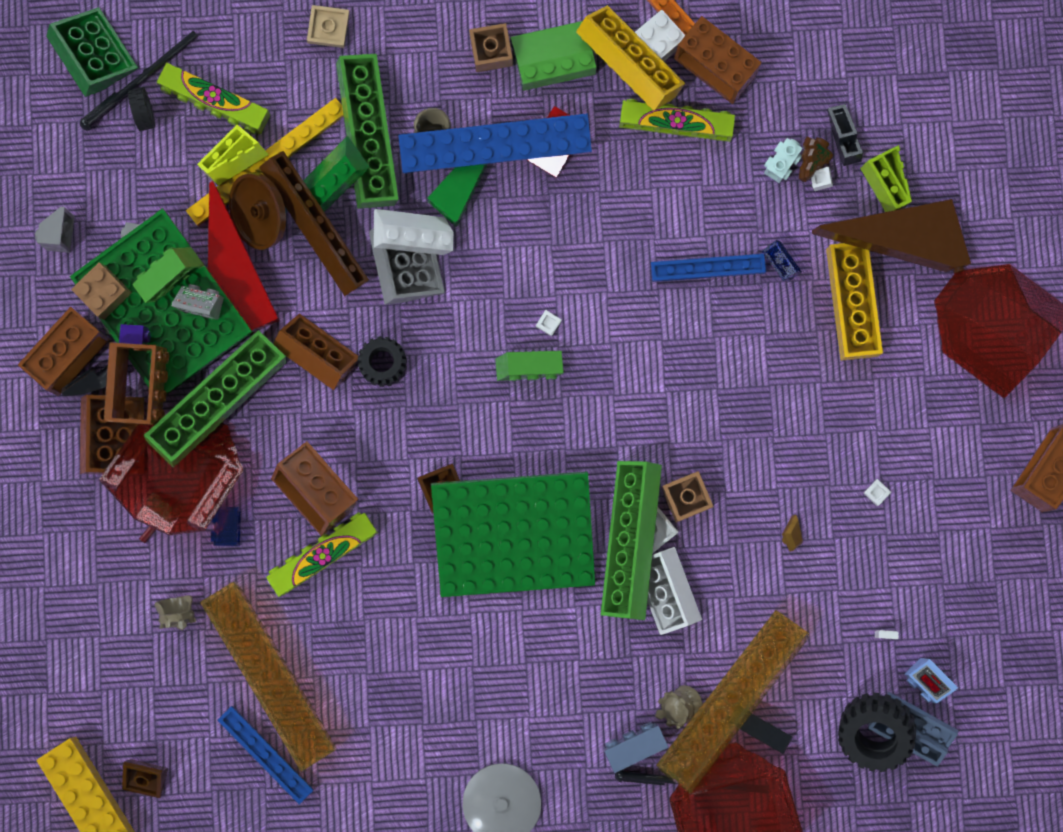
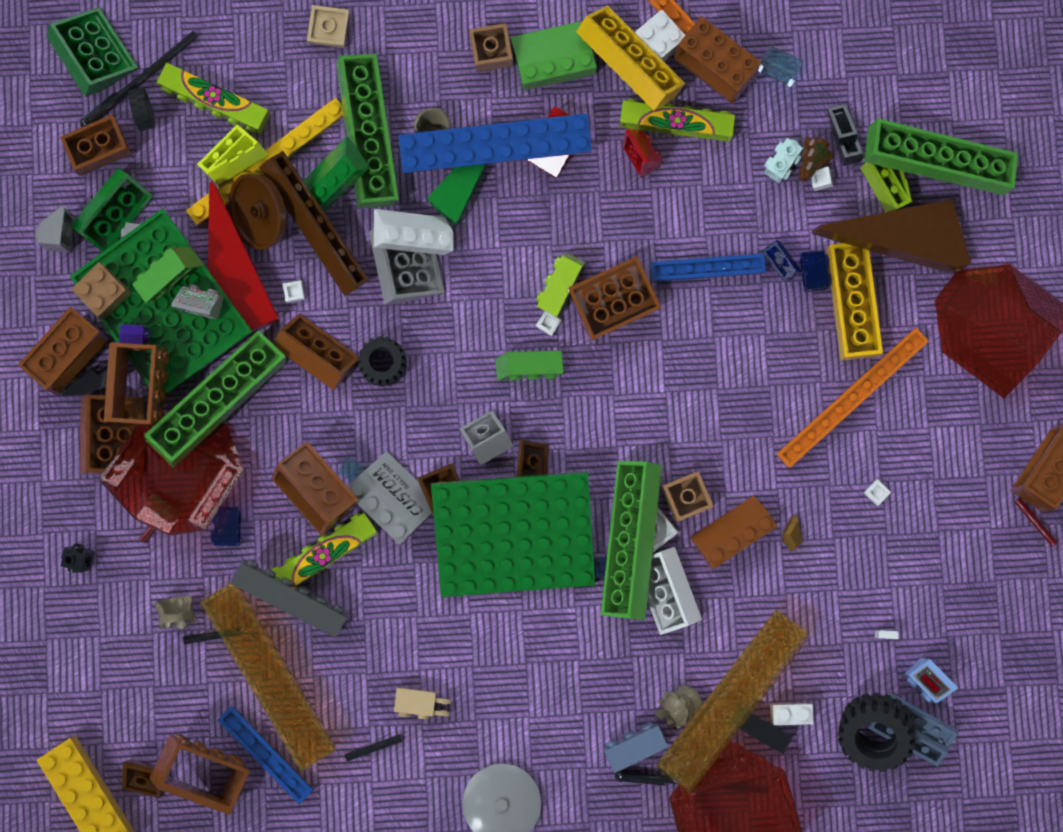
none -> dark orange brick [60,114,132,176]
none -> black brick [60,543,95,573]
none -> green slope [70,168,153,252]
none -> dark orange hose [149,733,250,815]
none -> black bar [183,627,242,644]
none -> dark grey brick [231,559,347,638]
none -> white tile [283,280,305,303]
none -> clear light blue plate [338,456,364,481]
none -> black bar [344,734,403,762]
none -> light grey slope [348,451,432,546]
none -> tan hinge [394,687,451,720]
none -> light grey slope [459,410,513,465]
none -> reddish brown slope [517,440,549,477]
none -> lime wedge [536,253,586,317]
none -> dark orange slope [568,256,661,341]
none -> dark blue tile [594,557,607,578]
none -> red slope [622,129,662,178]
none -> dark orange slope [690,495,778,570]
none -> clear light blue slope [759,45,803,87]
none -> white brick [770,703,813,725]
none -> orange plate [776,328,929,469]
none -> clear blue brick [799,250,832,293]
none -> bright green brick [864,118,1018,196]
none -> dark red bar [1014,498,1058,547]

